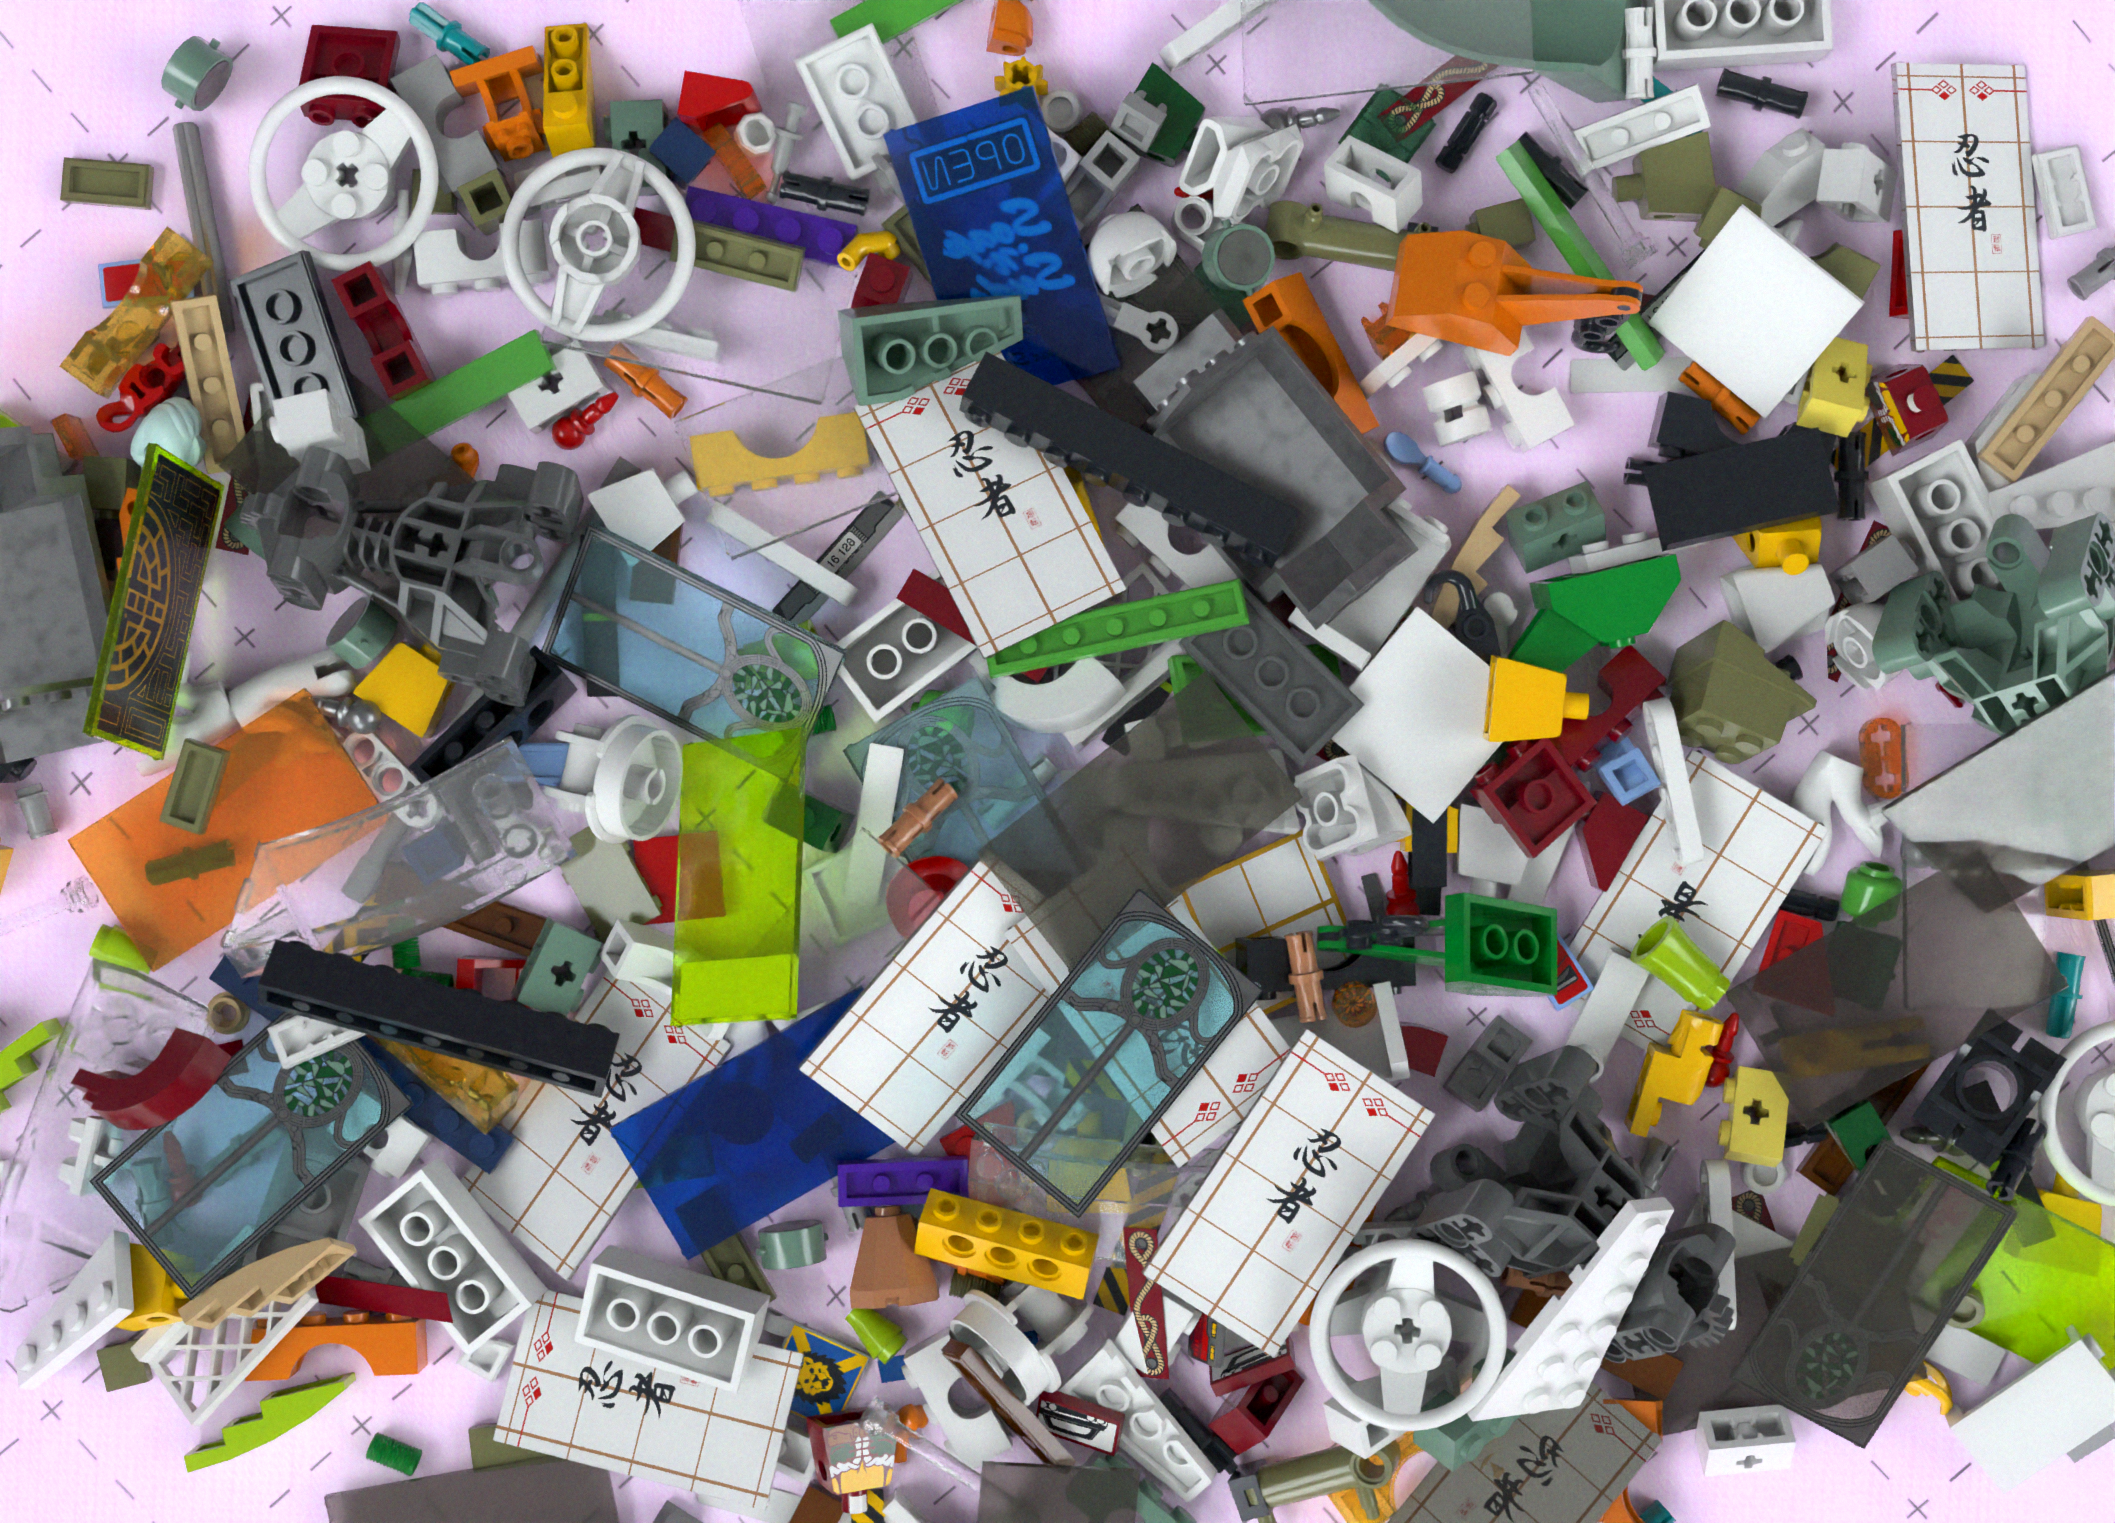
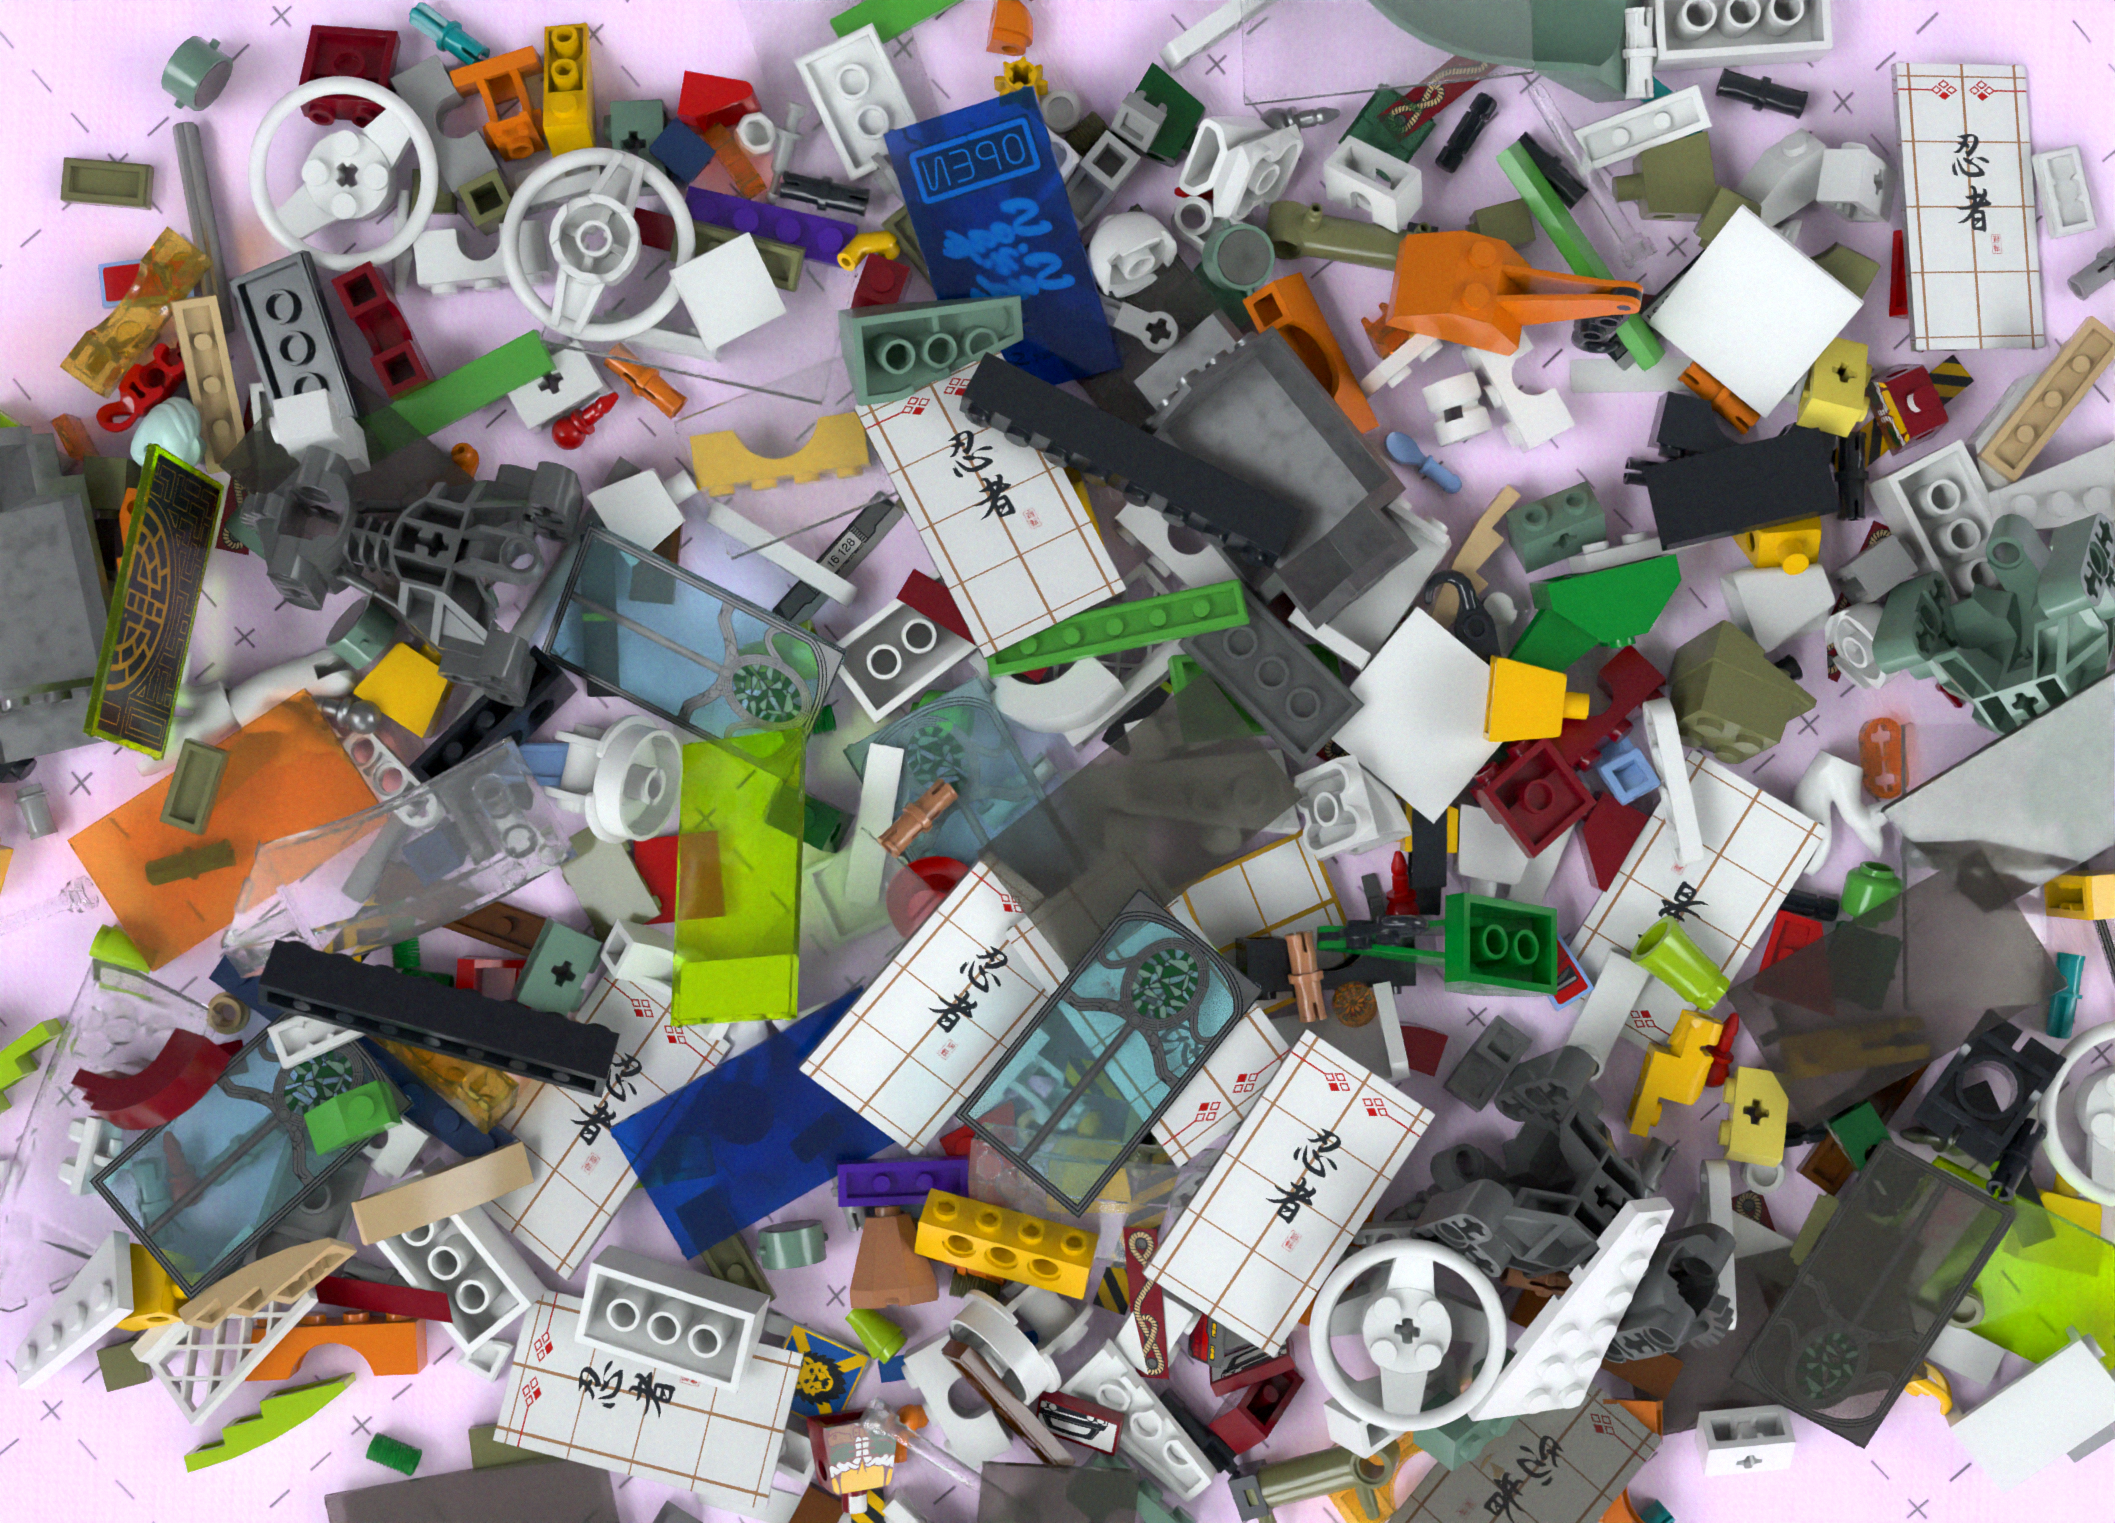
none -> bright green slope [304,1080,403,1156]
none -> tan slope [351,1141,534,1245]
none -> white tile [669,232,787,351]

